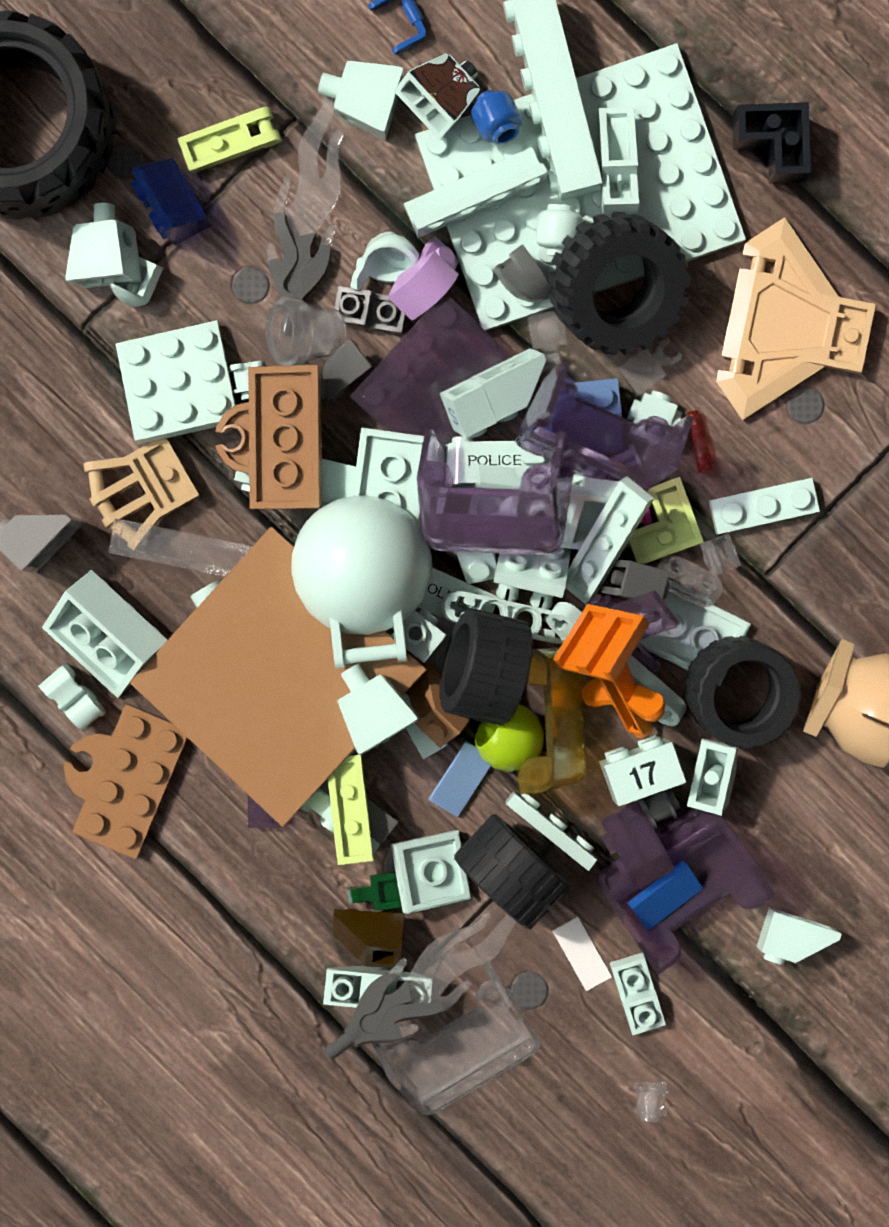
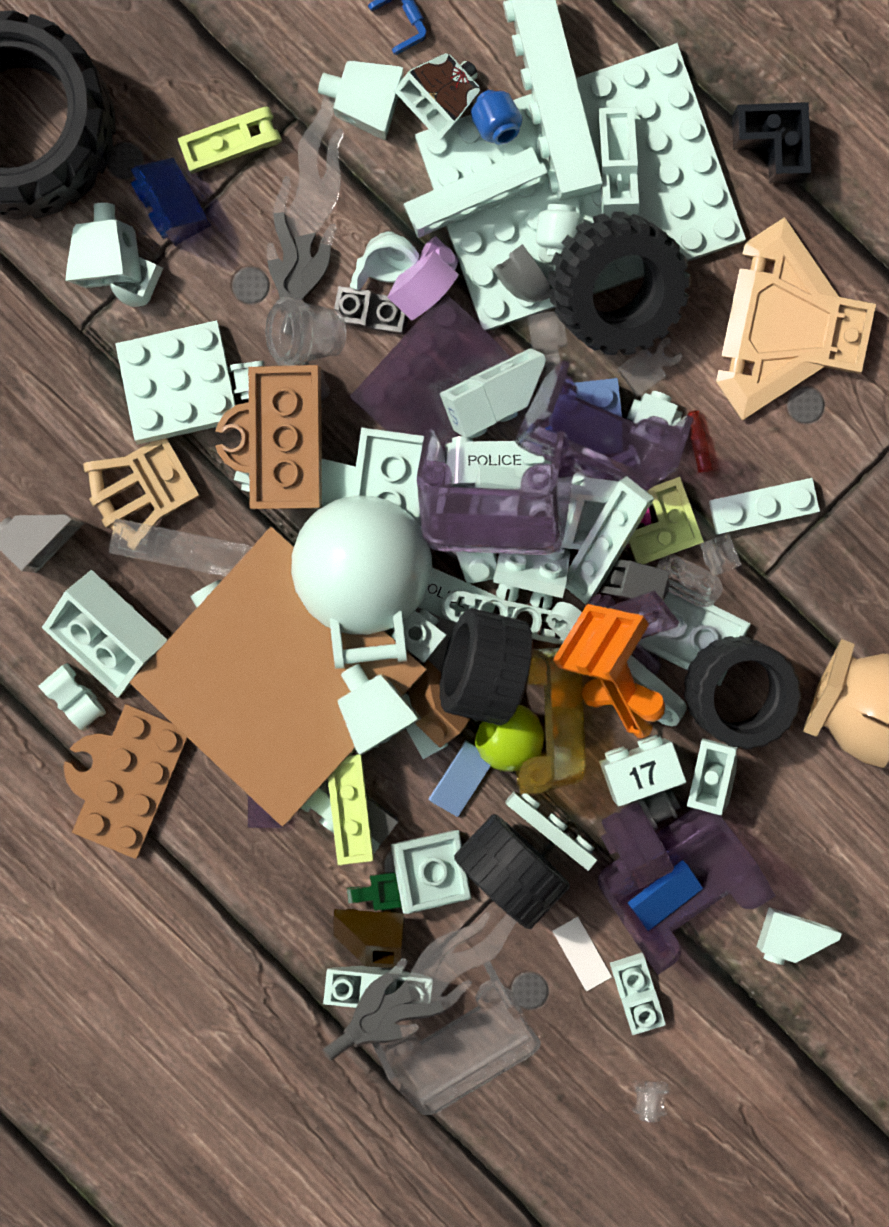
dark grey brick [322,339,379,401] -> none

